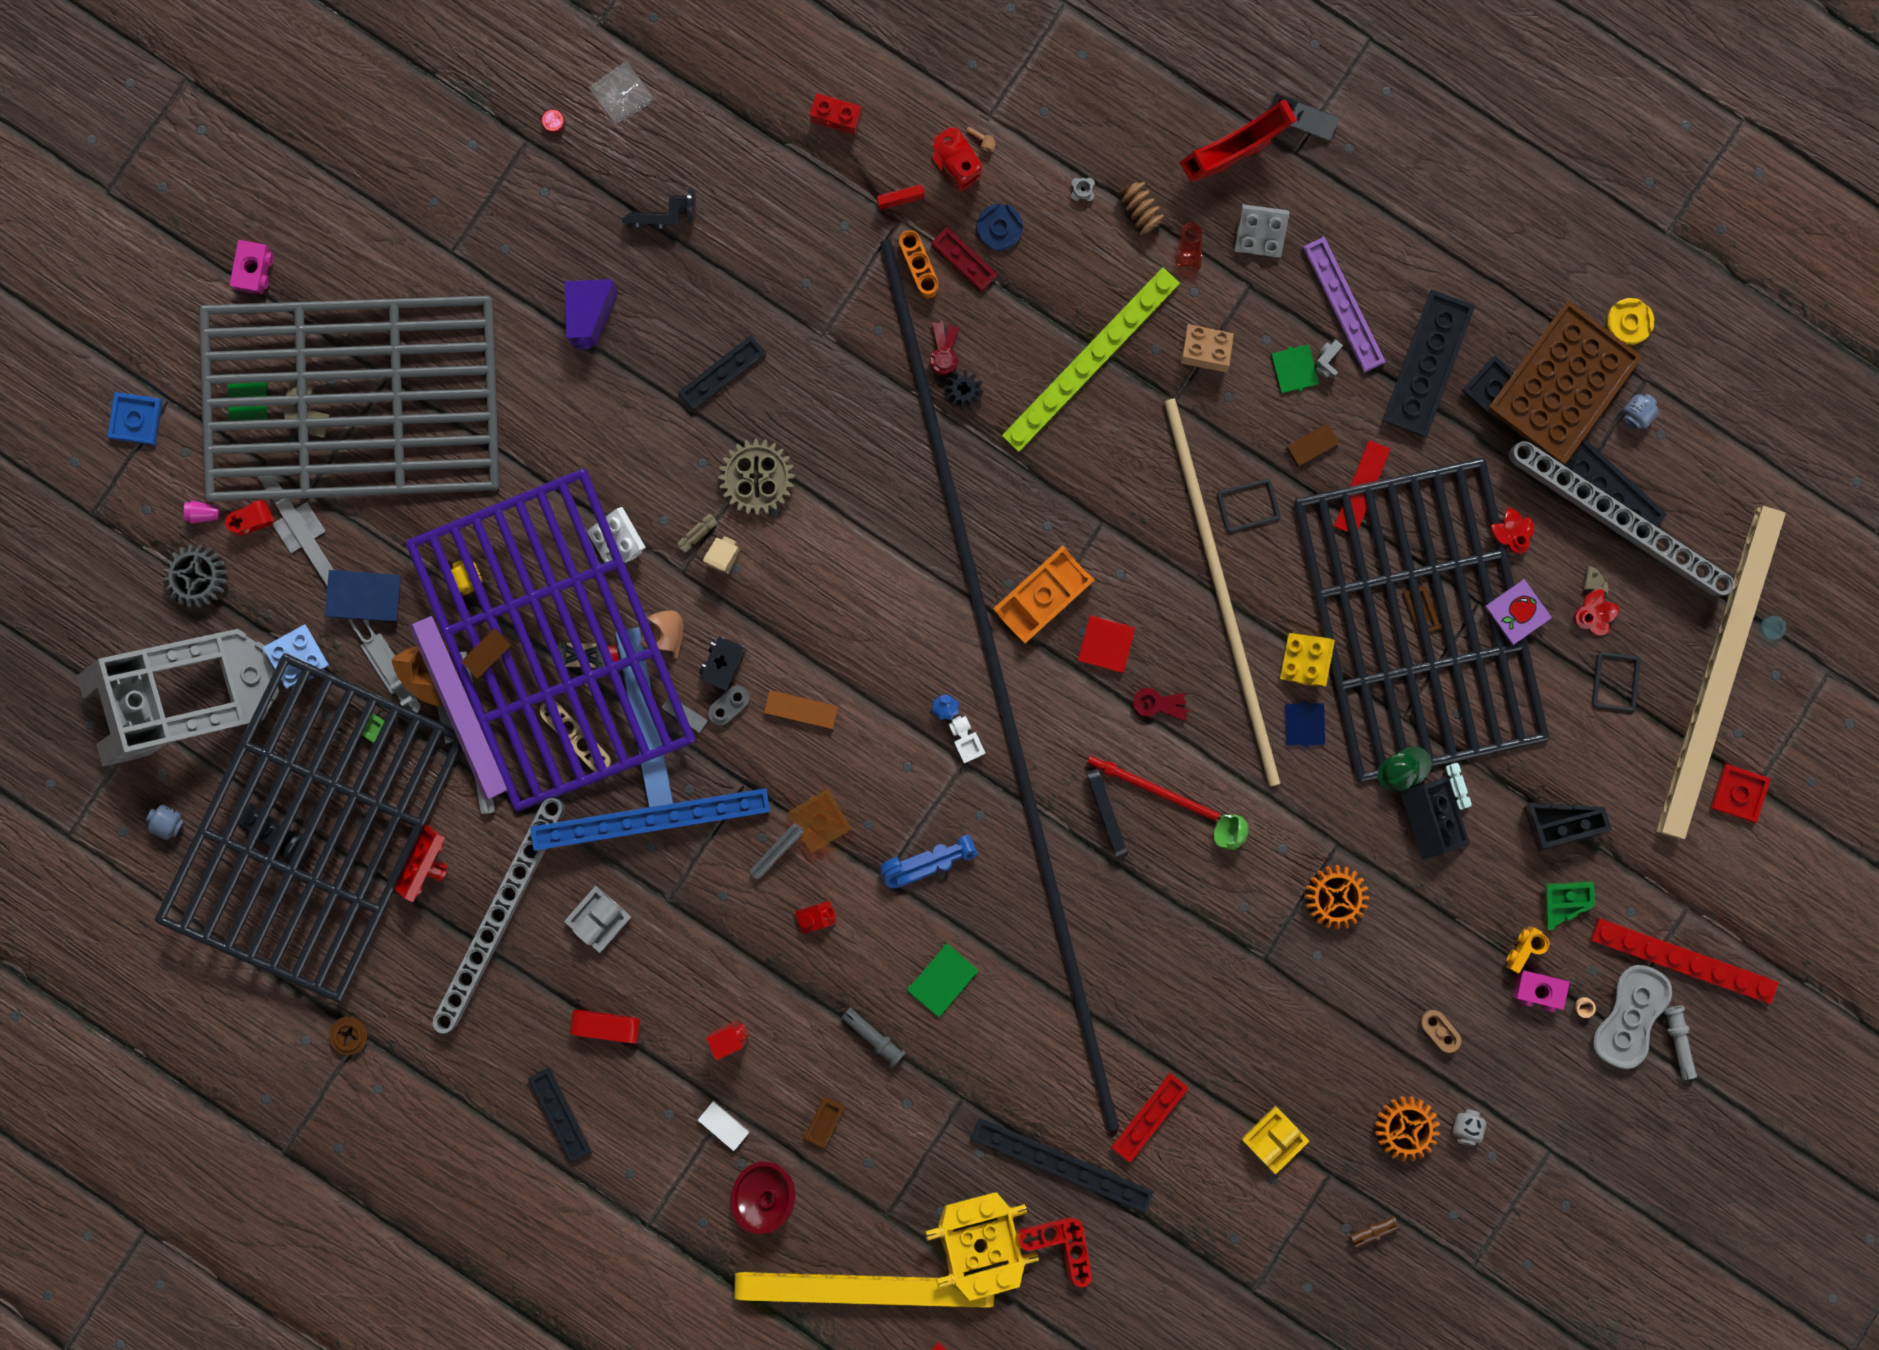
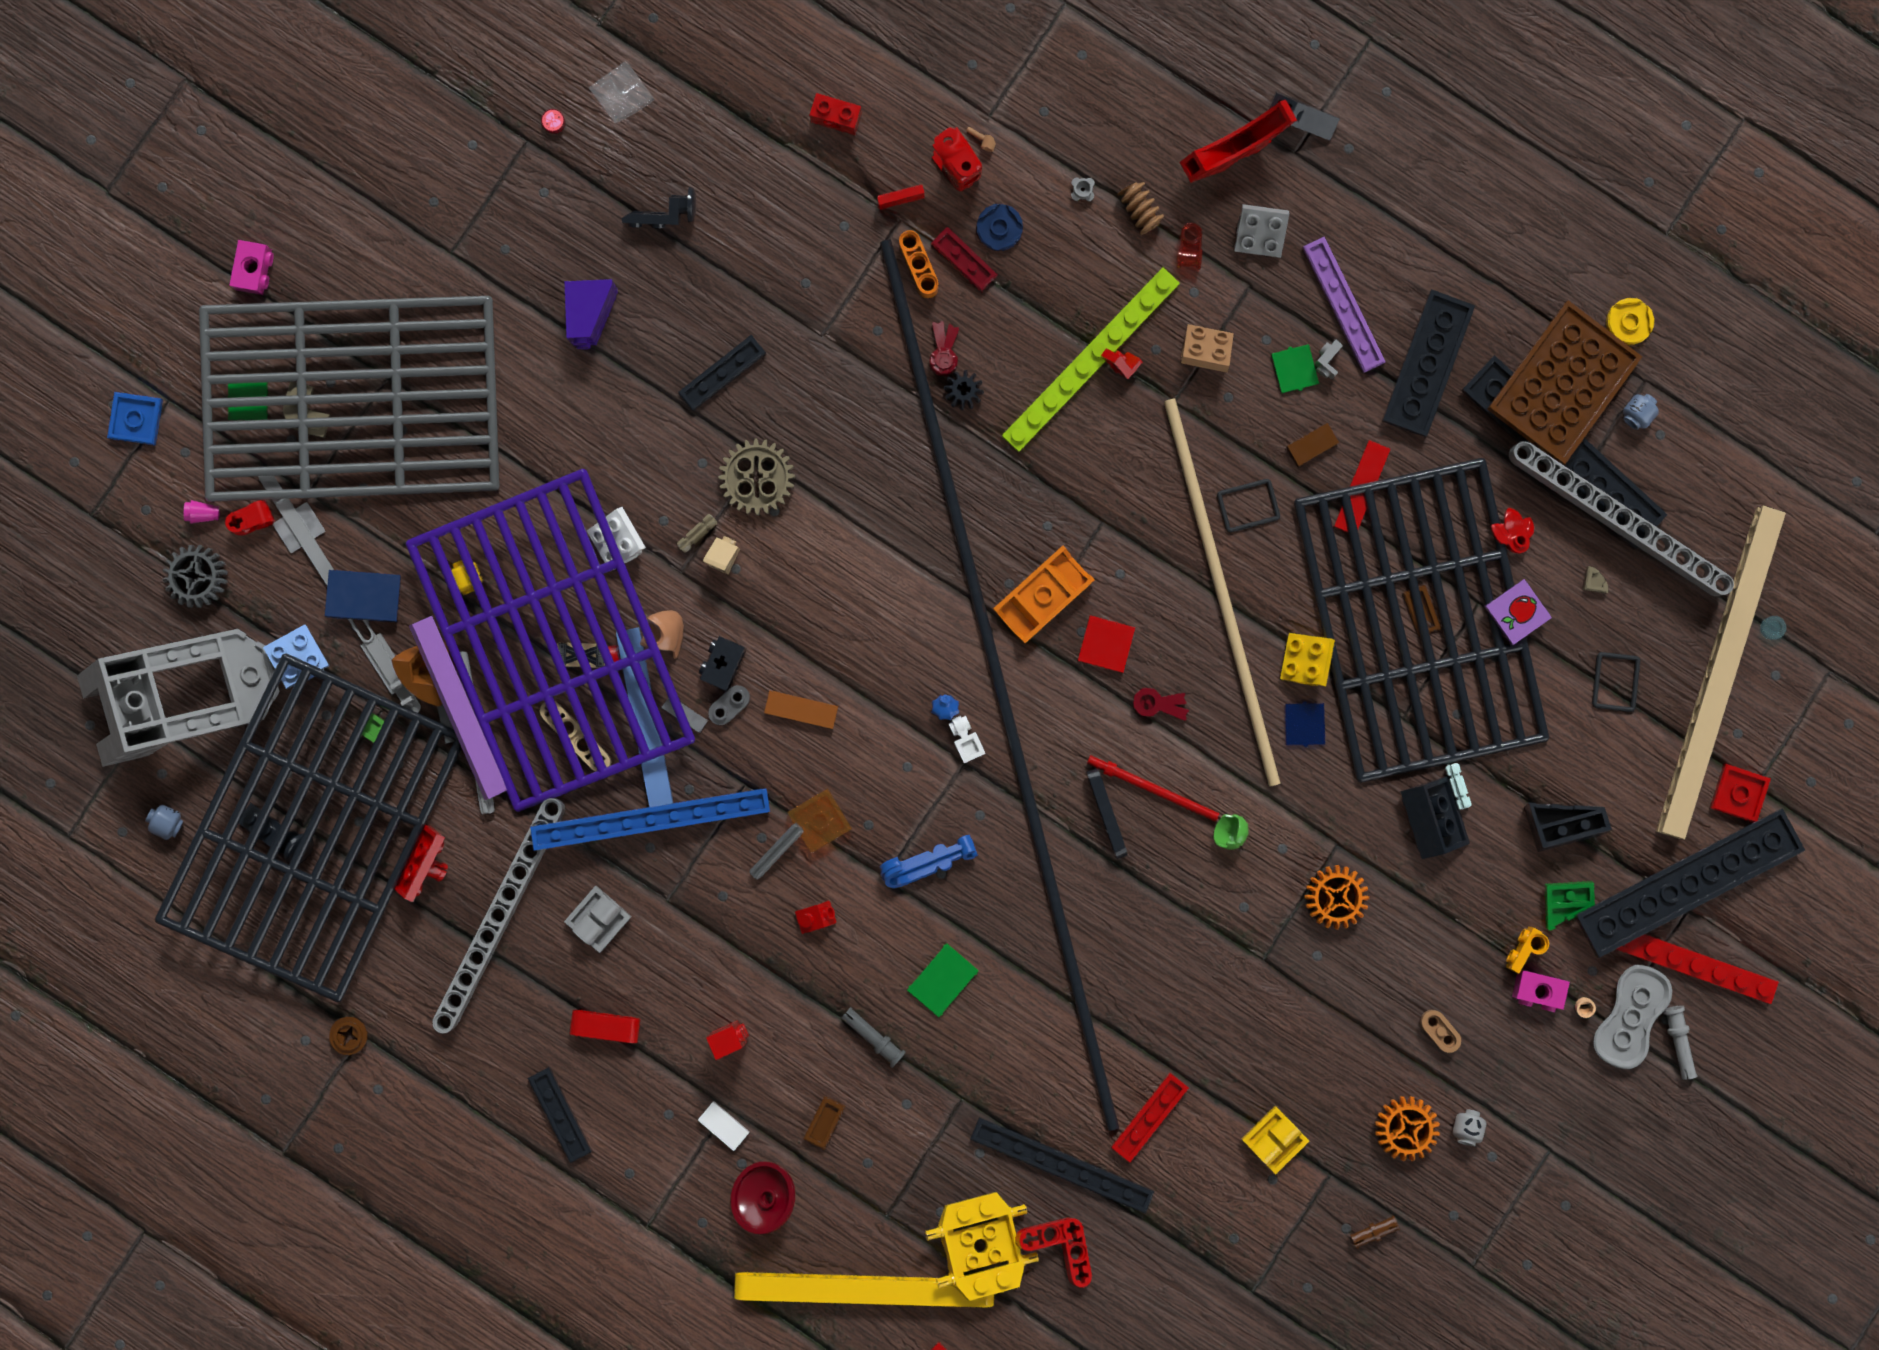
reddish brown tile [461,628,512,678] -> none
dark green piece [1377,746,1432,792] -> none
red plate [1574,589,1620,636] -> none
none -> red bracket [1101,348,1142,379]
none -> black plate [1574,808,1806,958]

